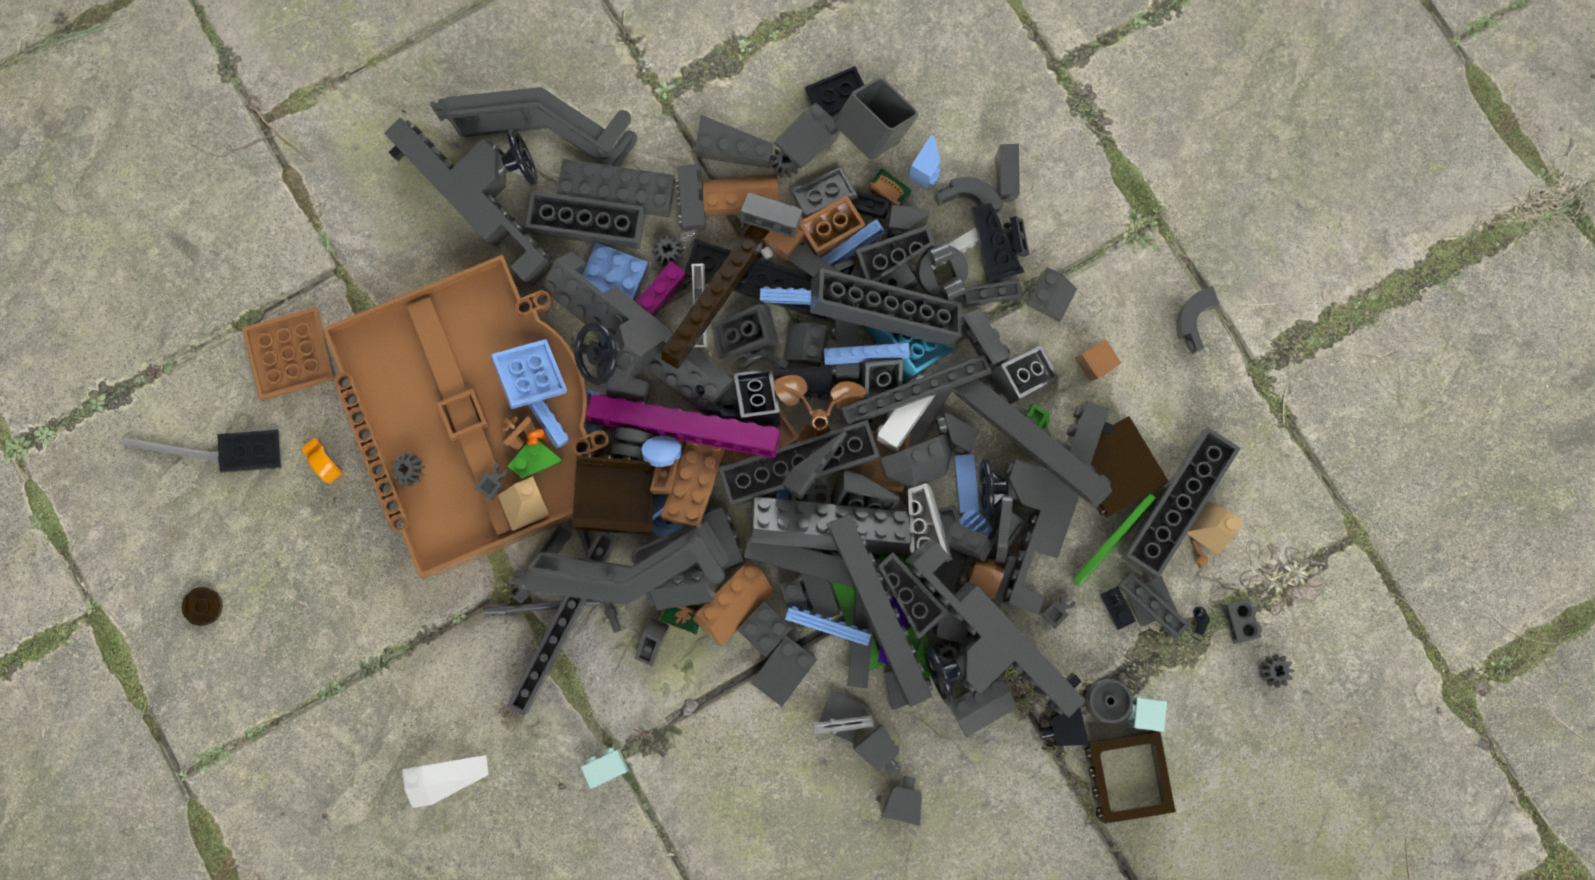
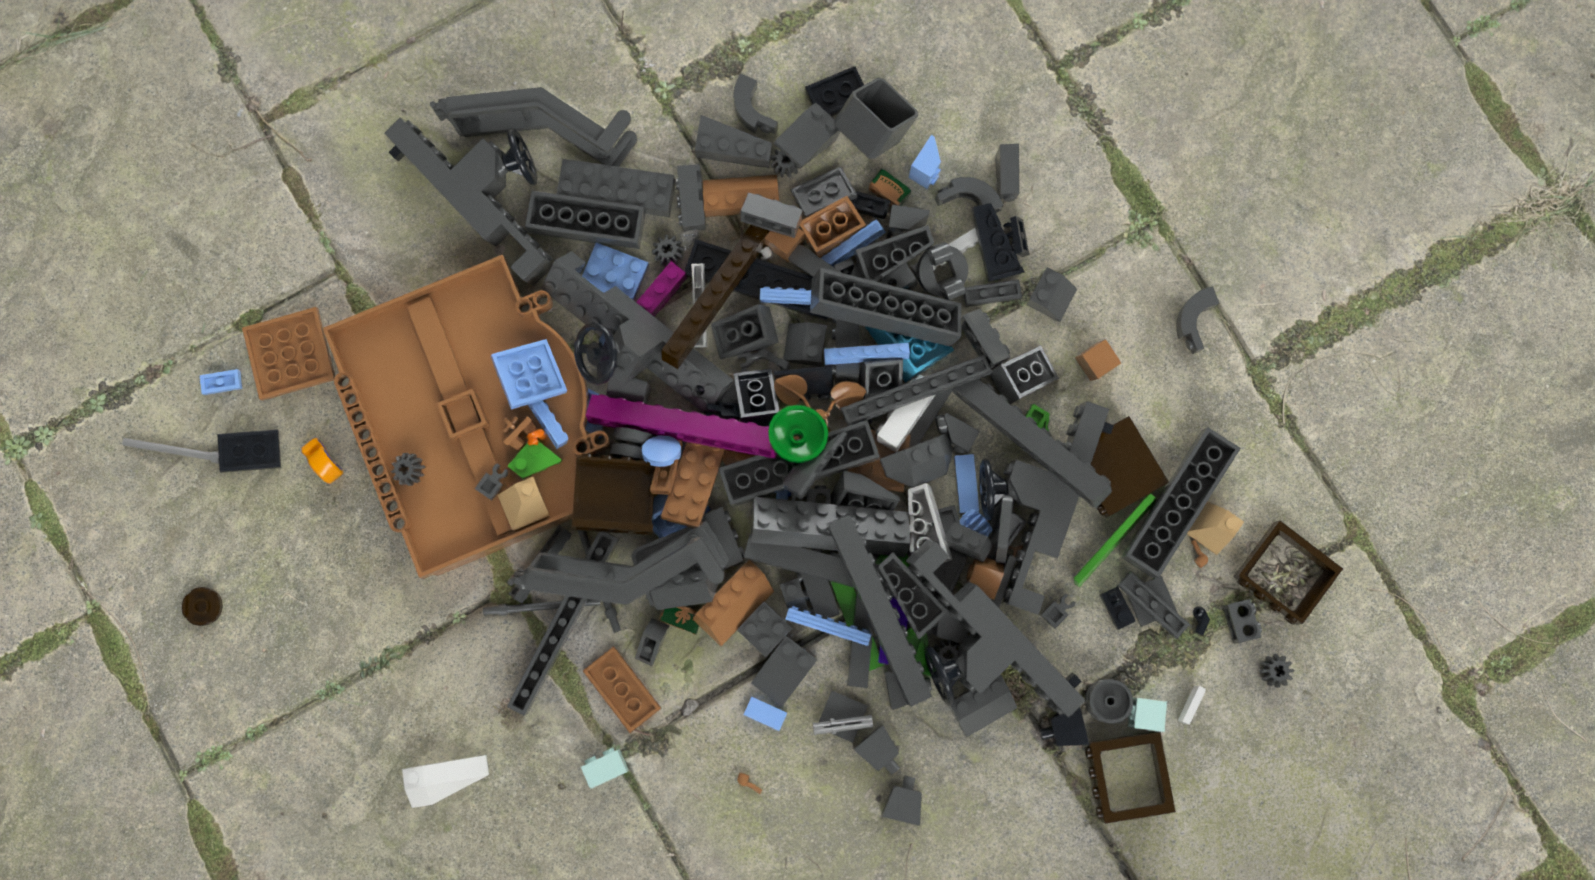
none -> light blue plate [199,369,242,395]
none -> medium nougat tile [583,646,661,733]
none -> dark grey arch [734,73,778,135]
none -> medium nougat hand [737,772,762,794]
none -> light blue tile [743,697,787,731]
none -> green dish [768,405,828,462]
none -> white tile [1178,685,1206,725]
none -> dark brown piece [1233,520,1343,625]

